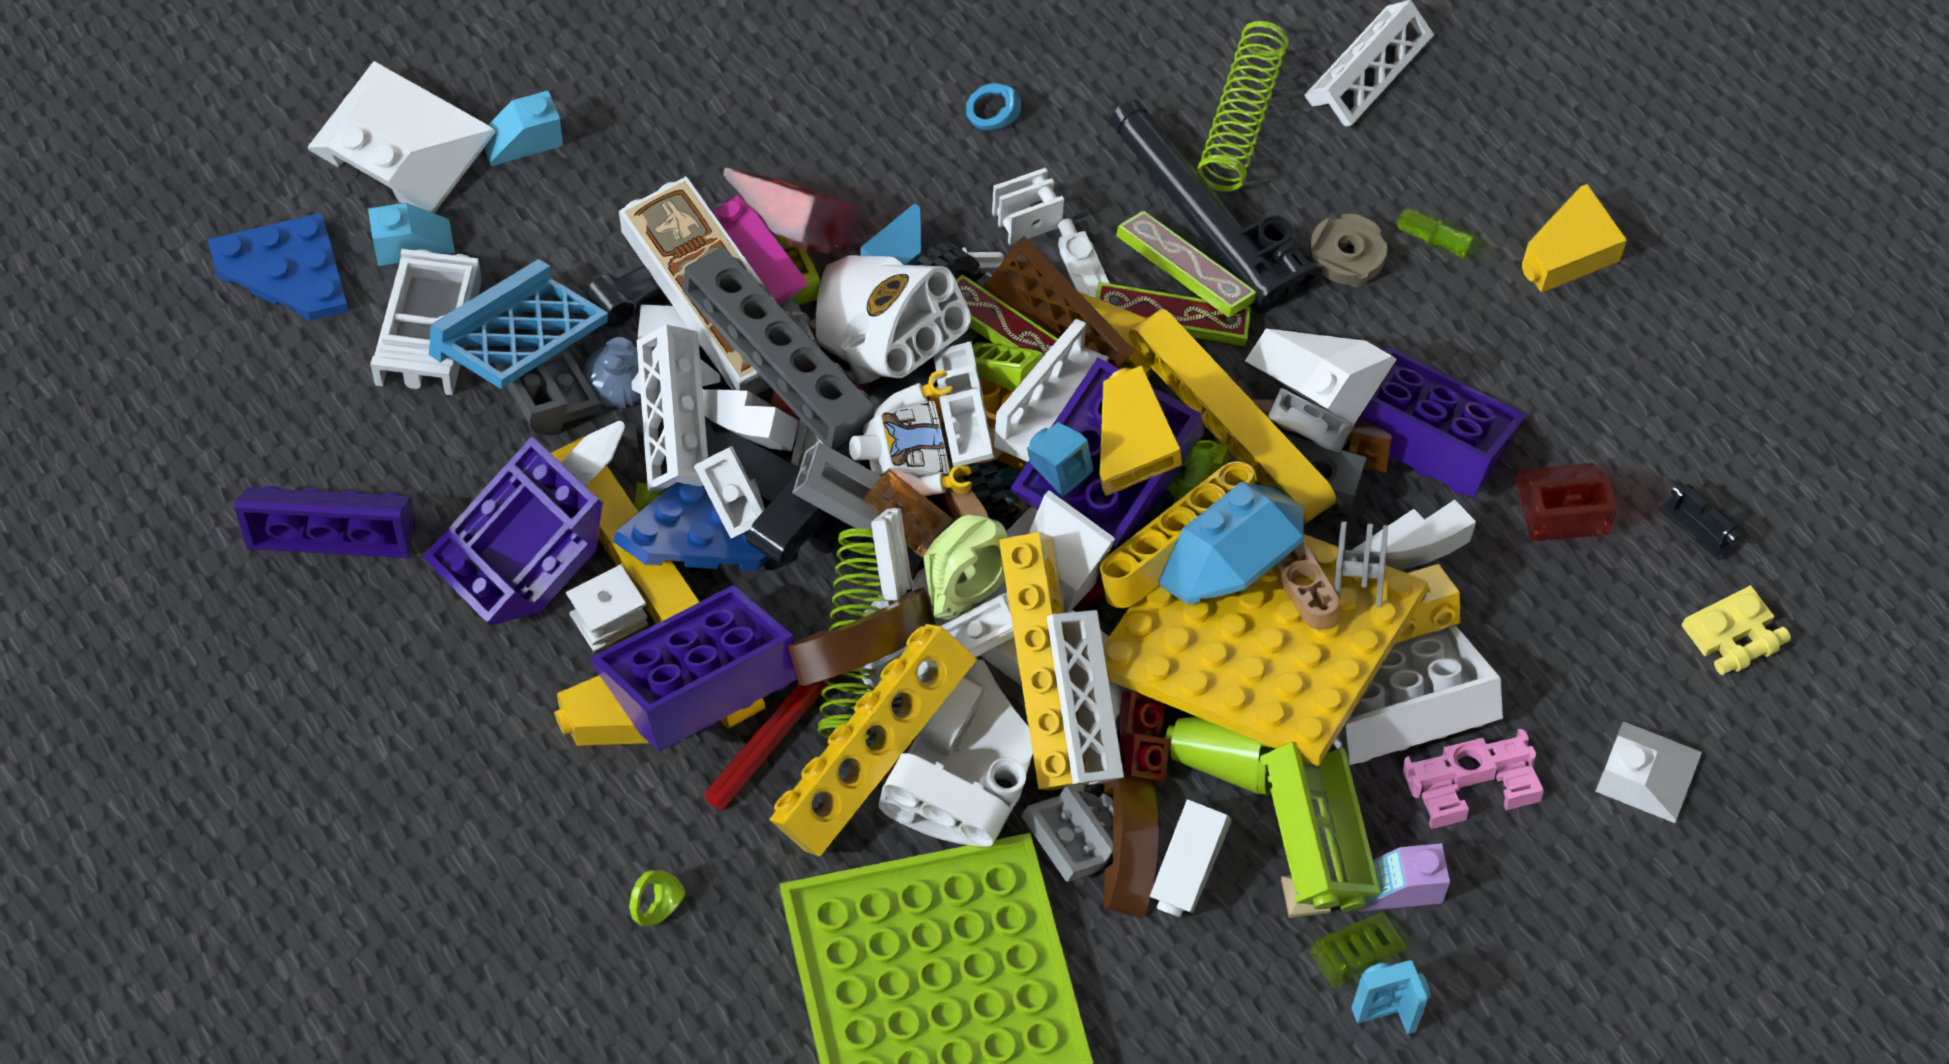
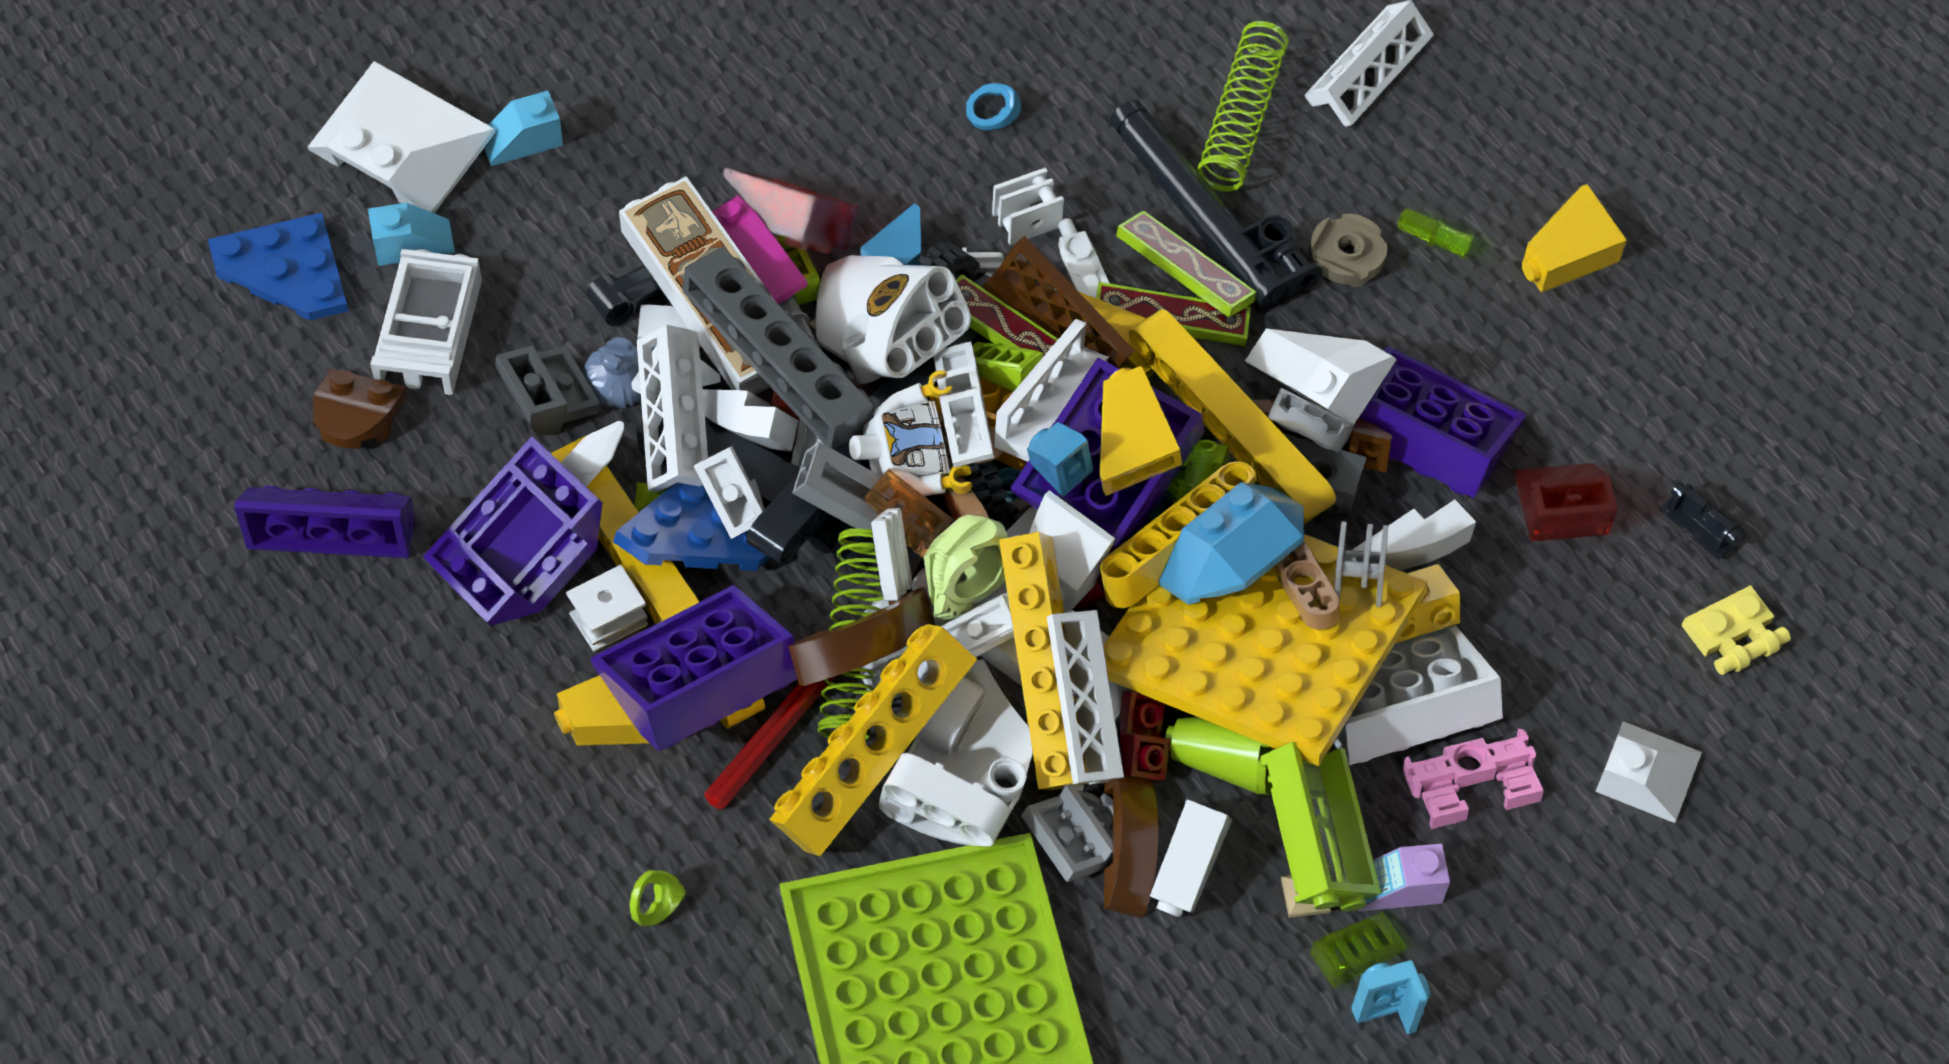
dark azure fence [429,259,608,389] -> none
none -> reddish brown slope [313,369,406,449]

